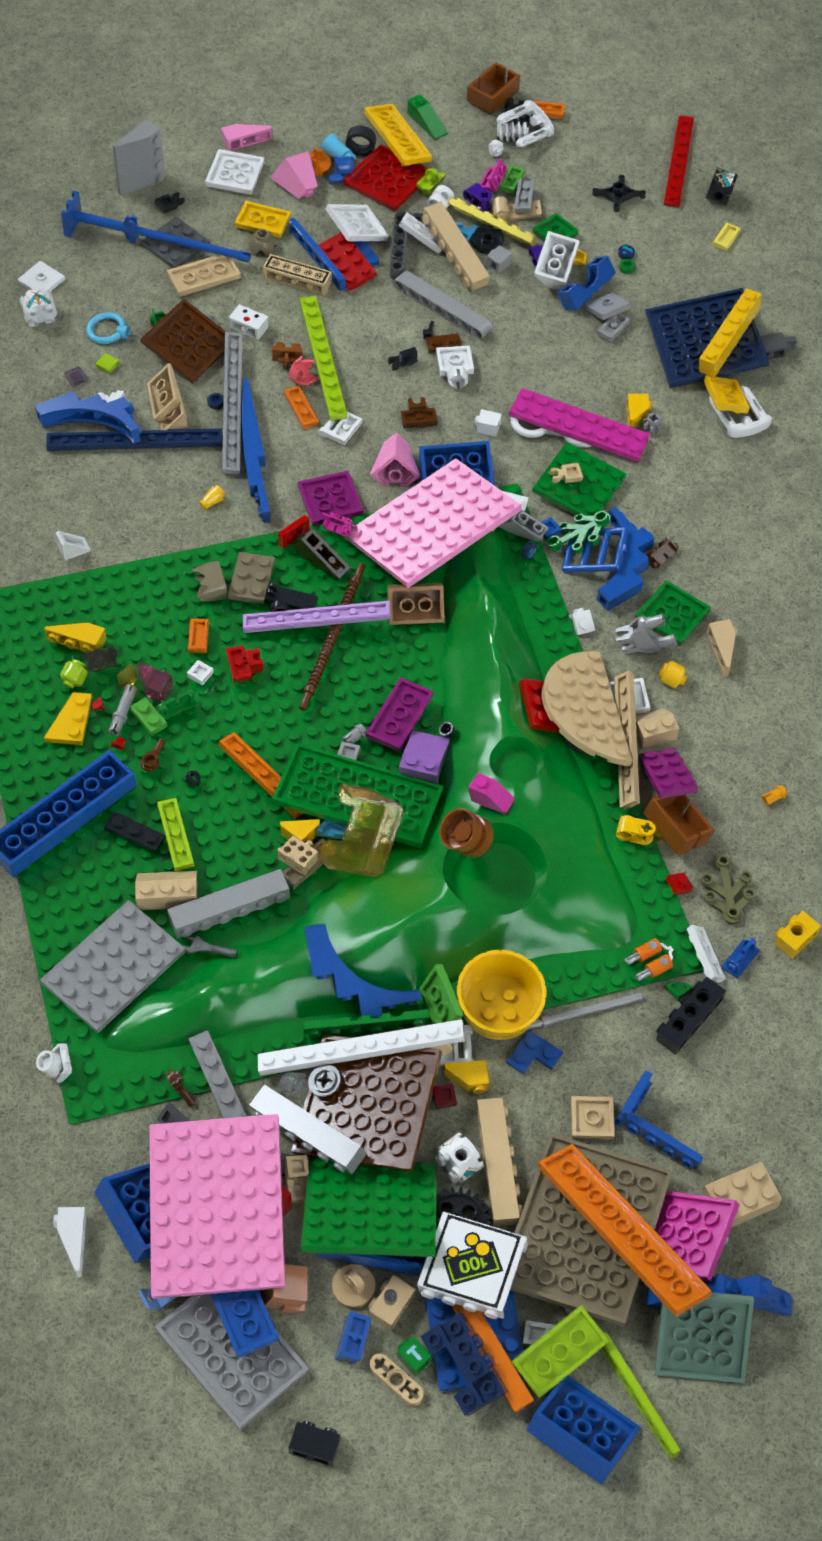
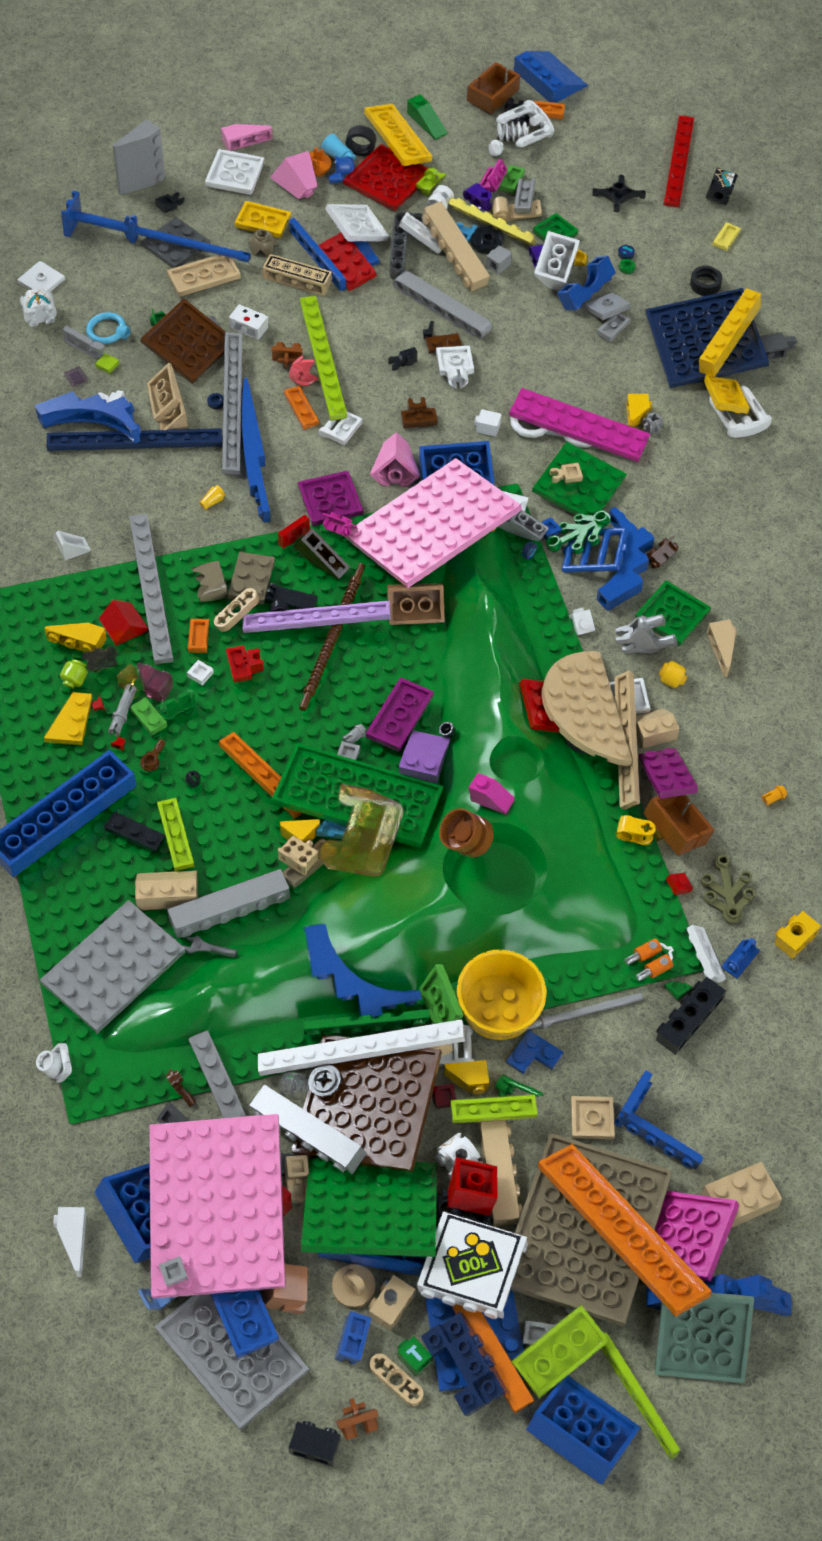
none -> light grey hinge [63,326,104,360]
none -> red slope [99,600,149,646]
none -> light grey plate [129,514,173,665]
none -> light grey plate [159,1256,188,1287]
none -> tan beam [214,588,259,632]
none -> dark orange hips [336,1398,379,1440]
none -> red slope [448,1157,498,1216]
none -> lime plate [451,1095,538,1123]
none -> green plant [495,1074,544,1097]
none -> blue slope [514,51,588,103]
none -> black tyre [690,265,722,296]

